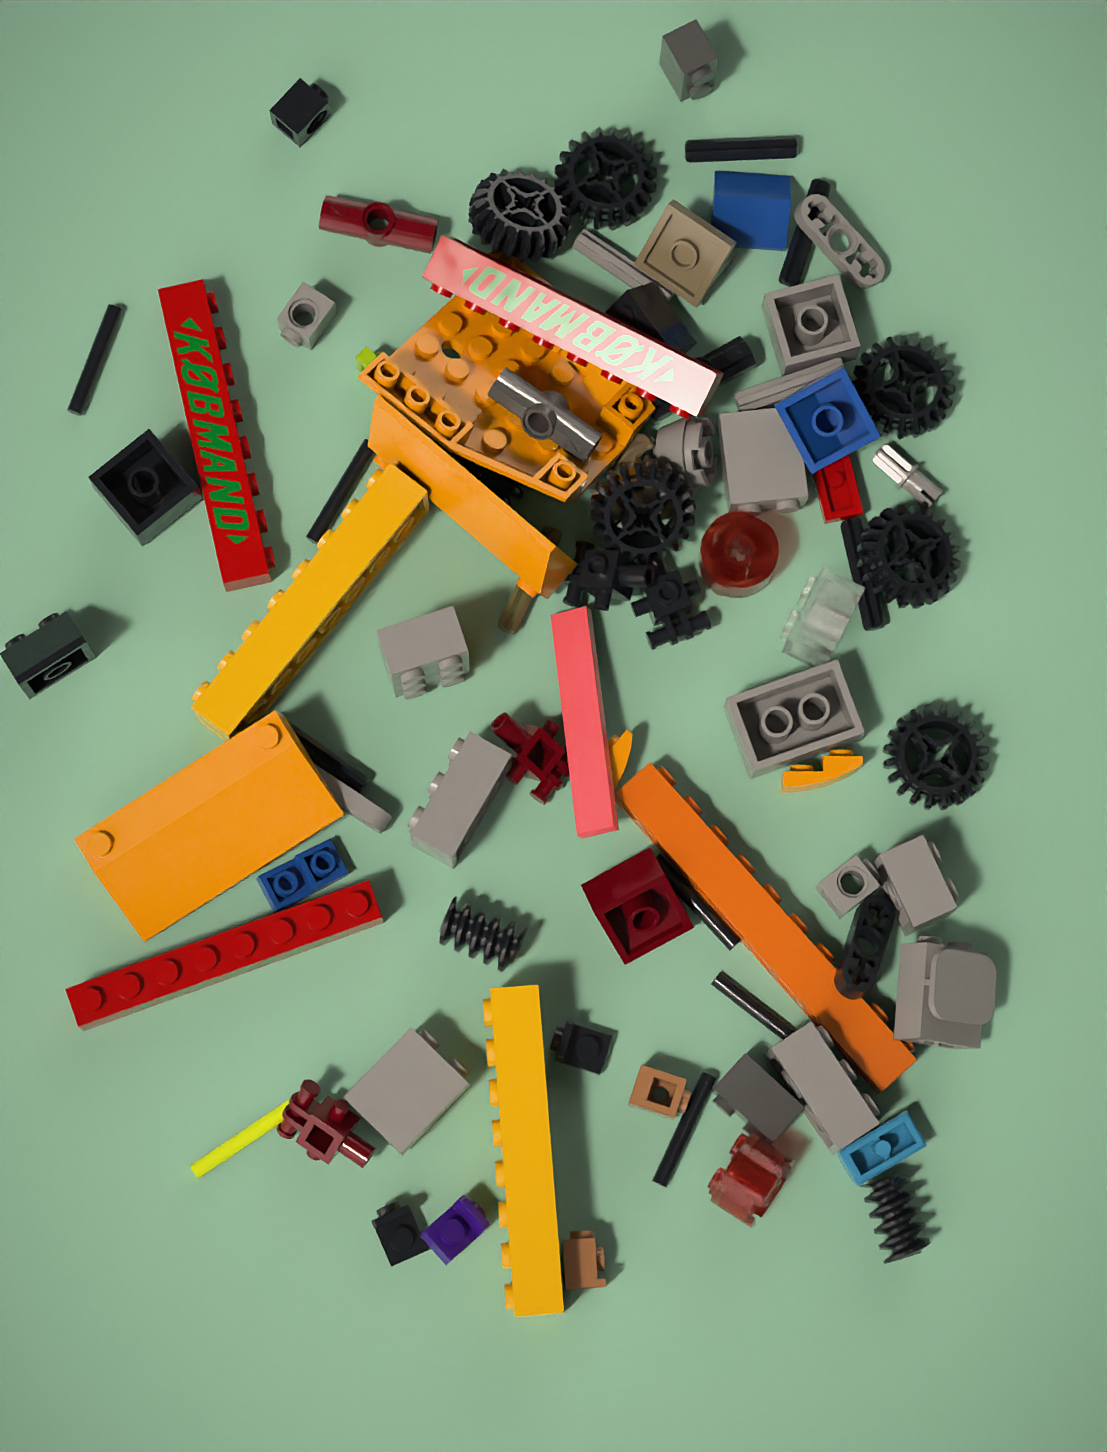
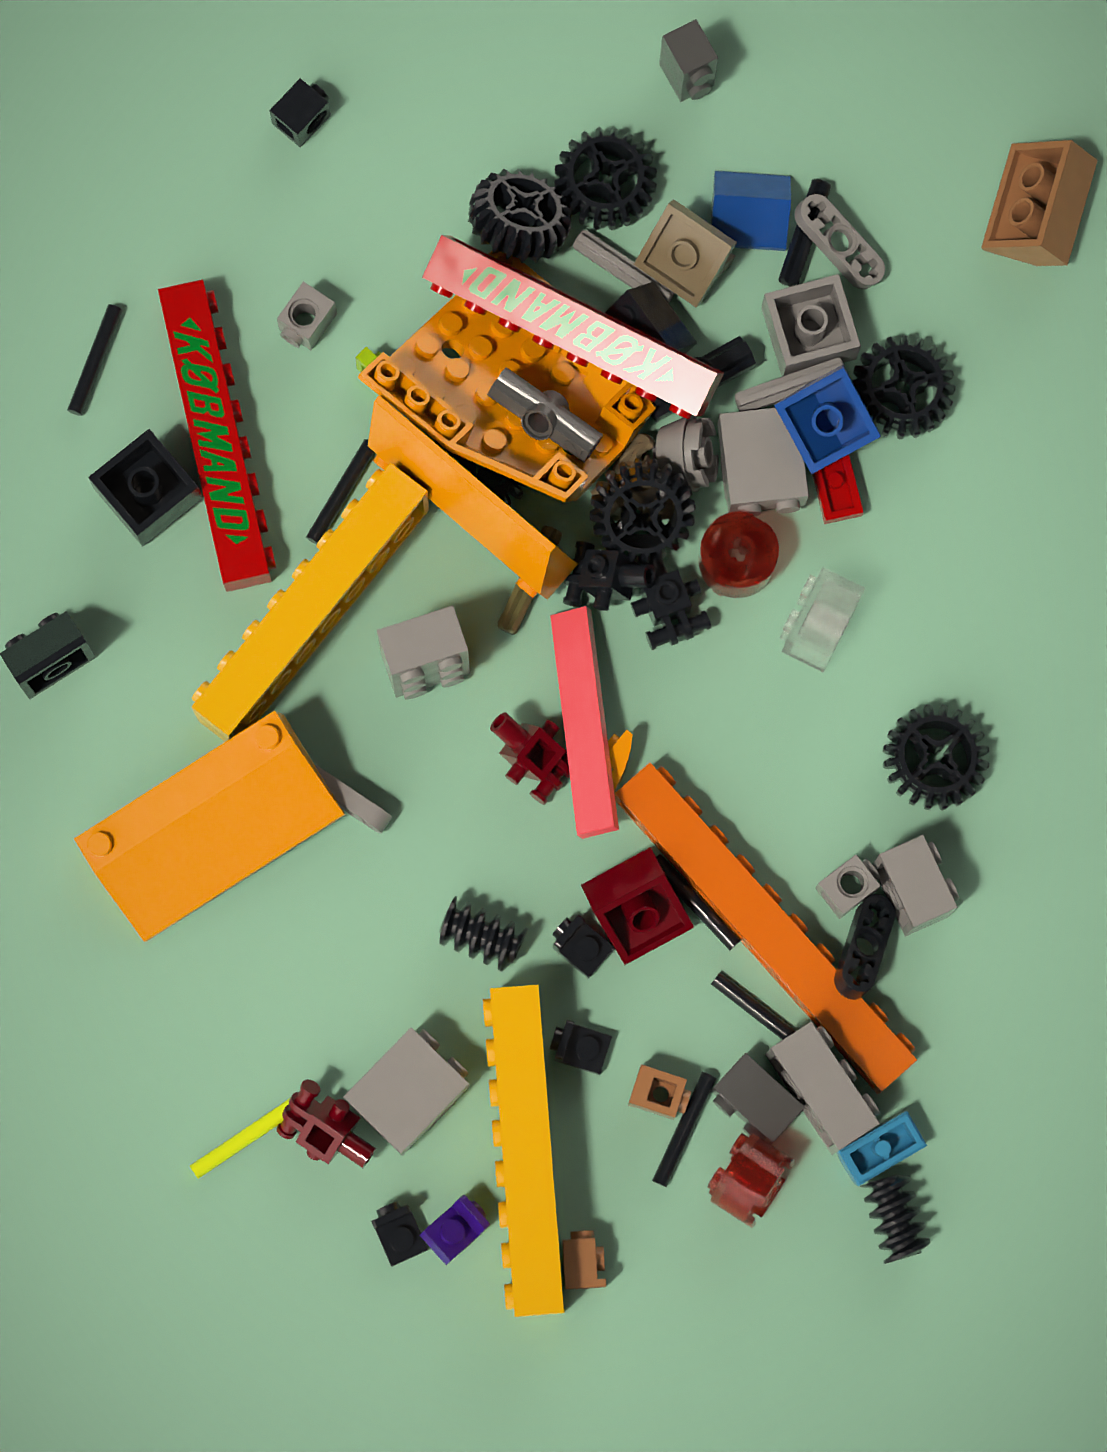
red brick [65,880,384,1031] -> none
blue slope [256,839,349,914] -> none
black axle [288,721,369,794] -> none
dark red piece [319,195,439,254] -> none
light grey brick [408,731,512,869] -> none
black axle [684,136,797,163] -> none
light grey brick [723,659,865,779] -> none
light orange slope [781,749,863,793] -> none
black axle [840,518,885,631] -> none
black gear [856,504,961,609] -> none
light grey axle [872,444,943,510] -> none
light grey brick [894,936,997,1049] -> none
none -> black bracket [552,915,615,979]
none -> medium nougat slope [981,140,1098,266]

